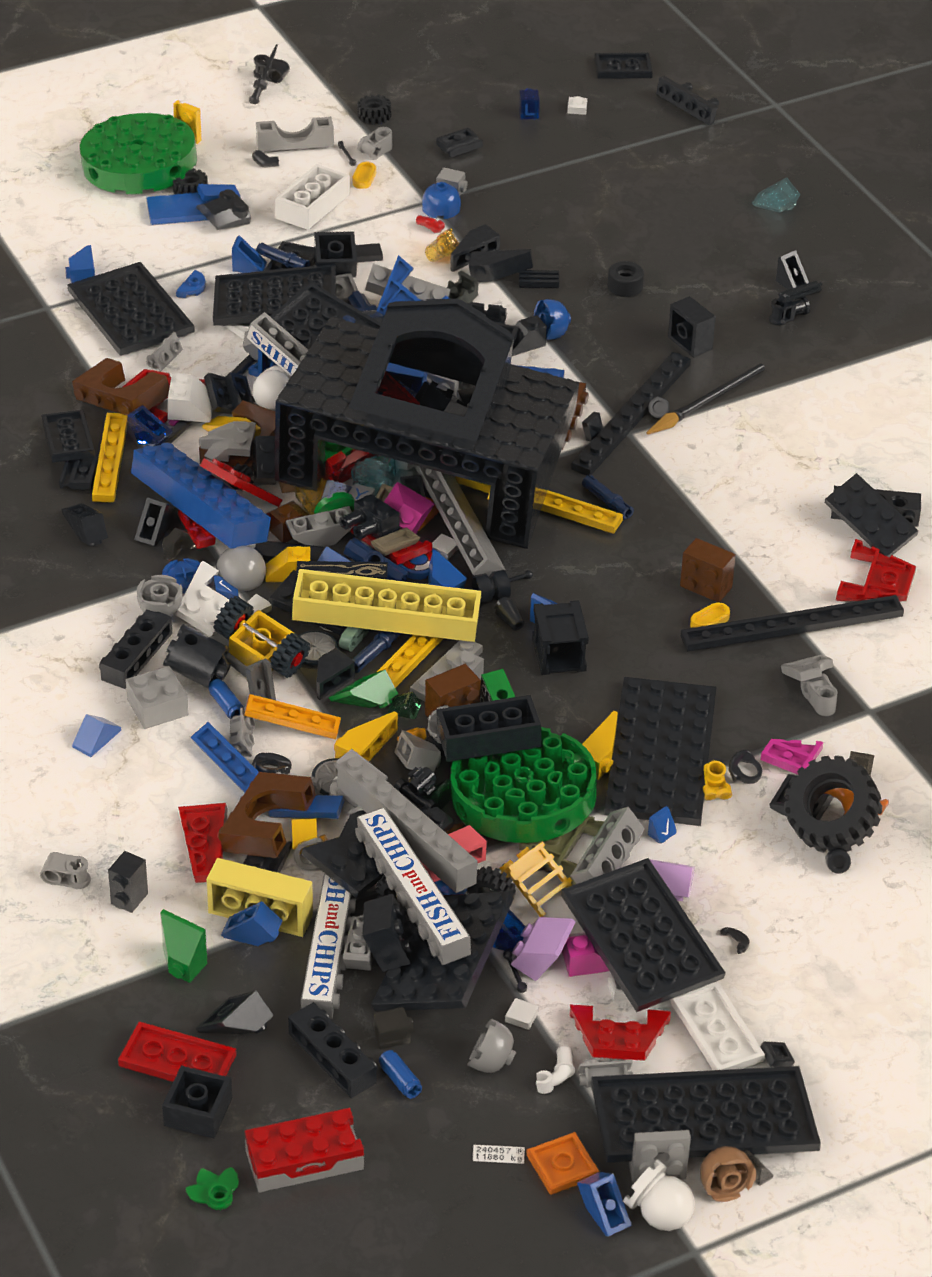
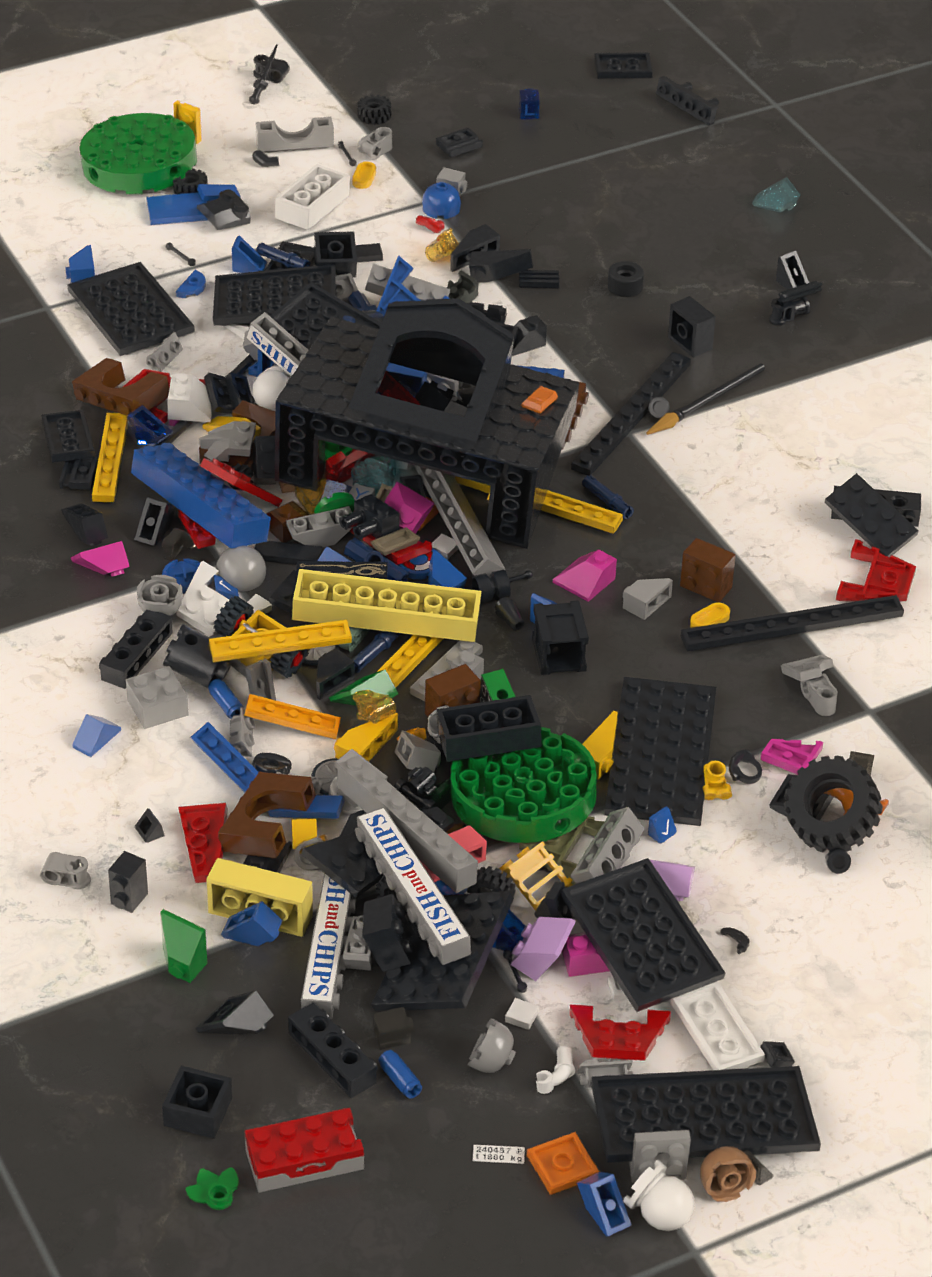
red plate [118,1021,237,1082] -> none
yellow slope [266,546,310,582] -> none
clear green slope [388,692,421,719] -> none
blue cylinder [534,299,571,340] -> none
white plate [567,96,587,115] -> none
black tile [582,412,603,441] -> none
none -> dark pink slope [71,541,130,577]
none -> black slope [134,808,165,843]
none -> black hinge [166,242,196,266]
none -> yellow tile [209,620,352,662]
none -> clear yellow piece [352,690,396,724]
none -> orange tile [521,386,558,414]
none -> black slope [534,881,576,921]
none -> dark pink slope [553,550,617,602]
none -> light grey slope [622,578,673,620]

